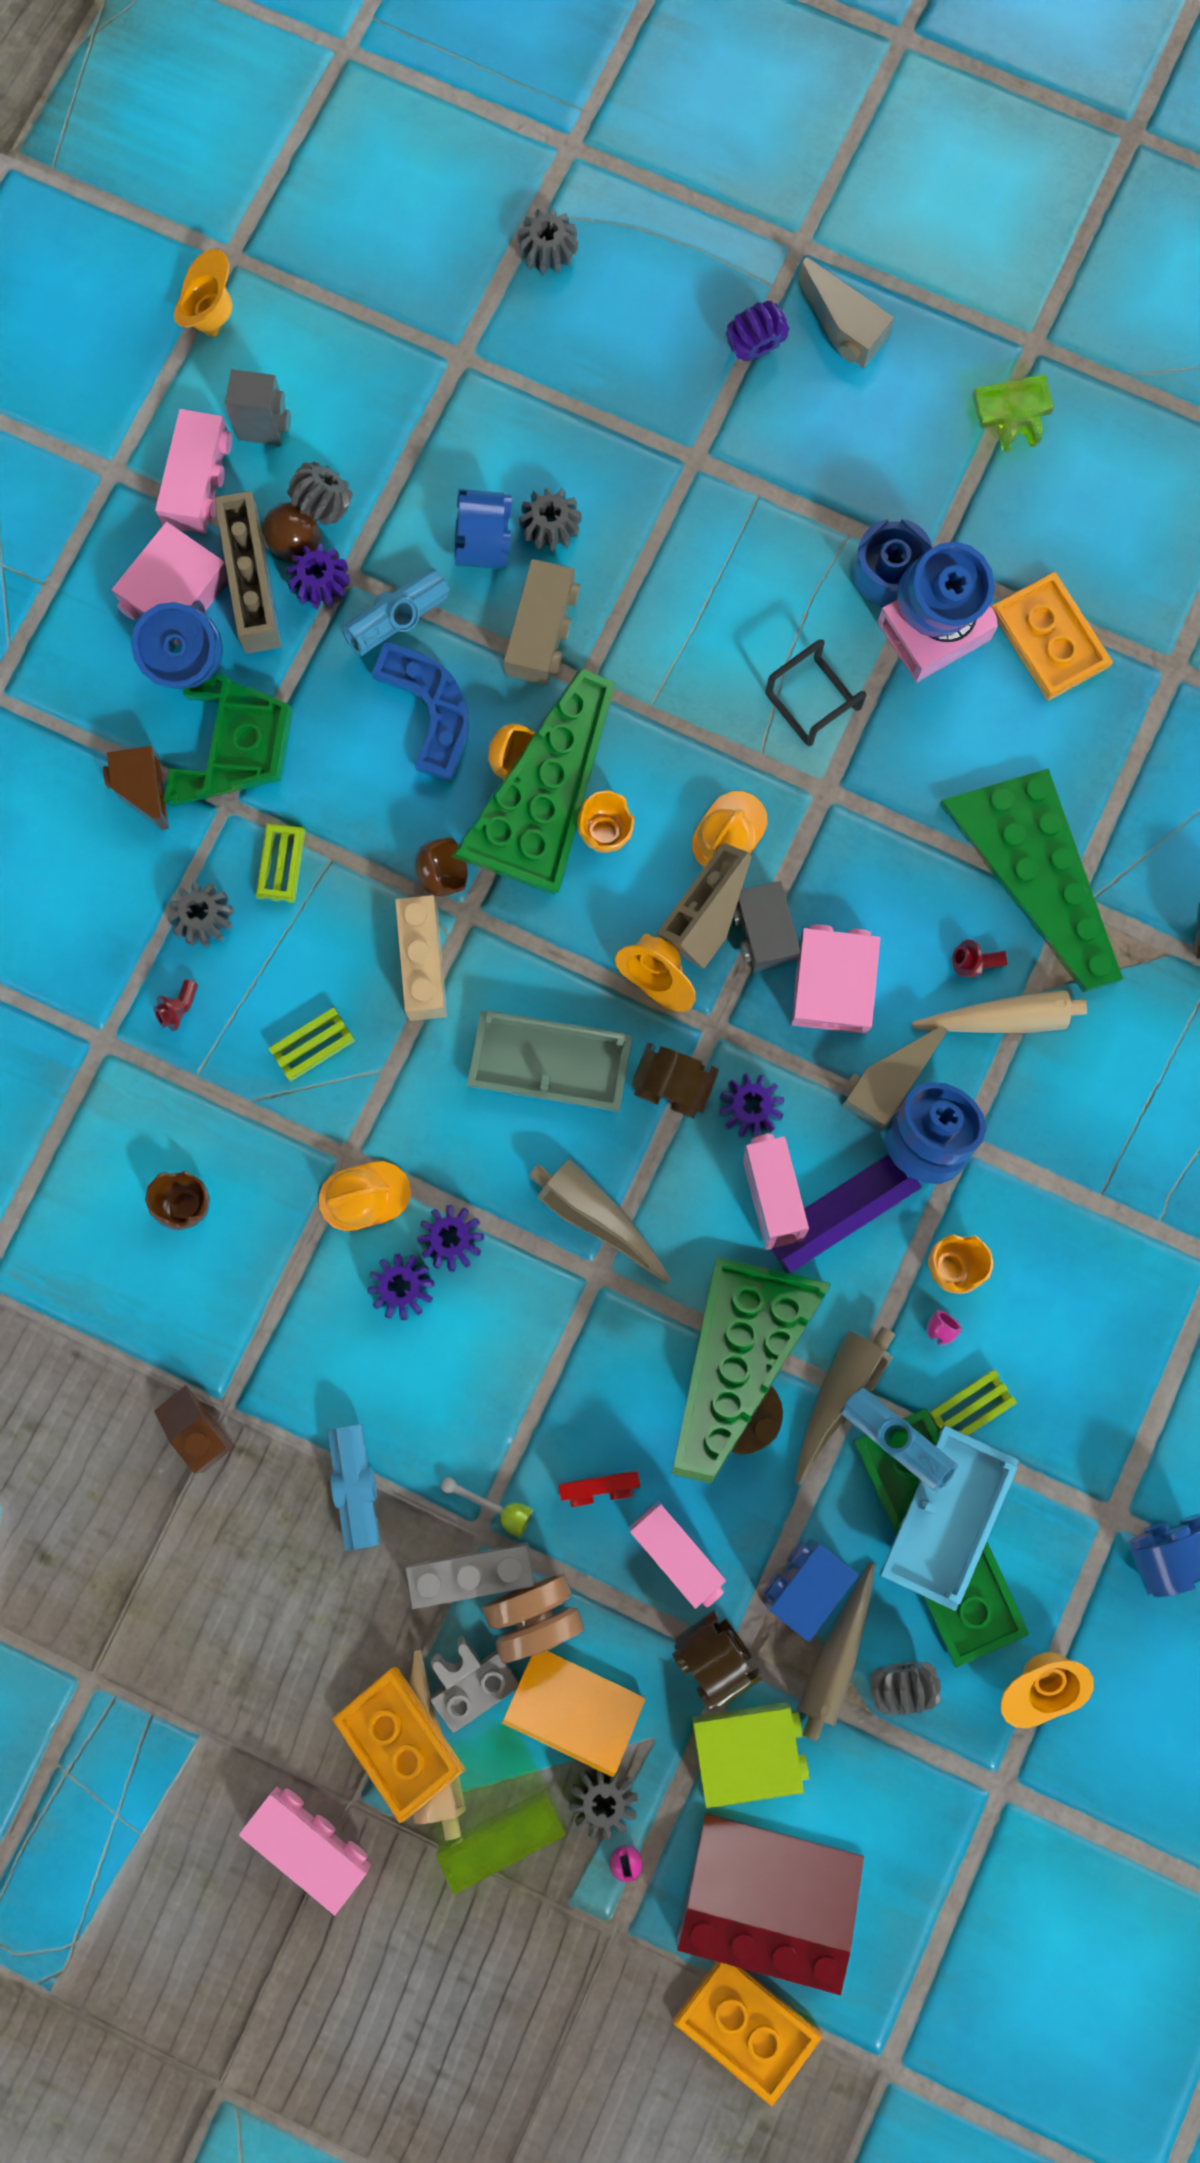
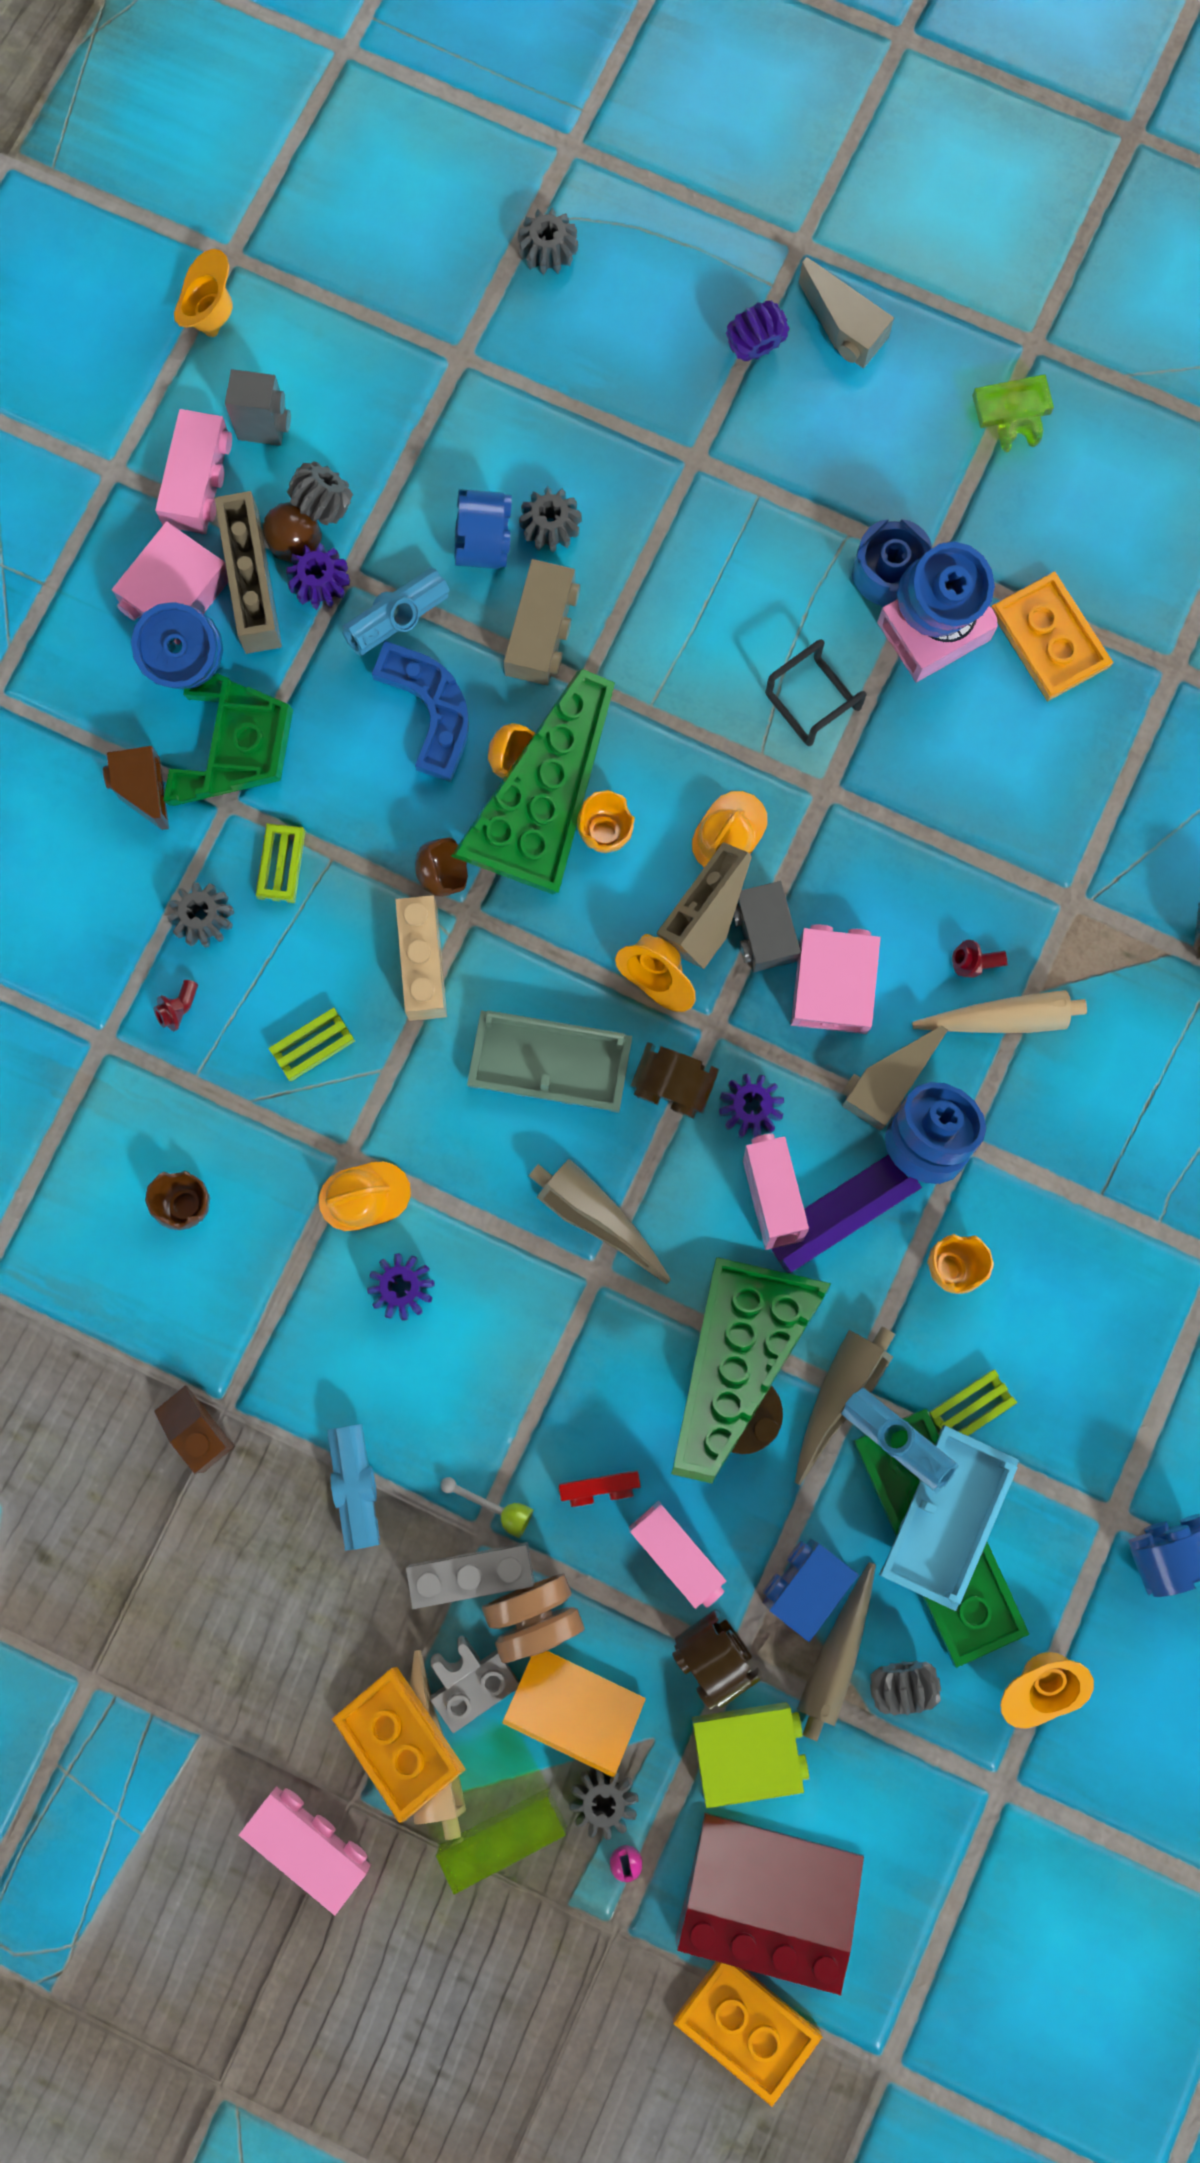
dark purple gear [417,1205,485,1272] -> none
dark pink hinge [926,1310,962,1345] -> none
green wing [939,768,1123,993] -> none

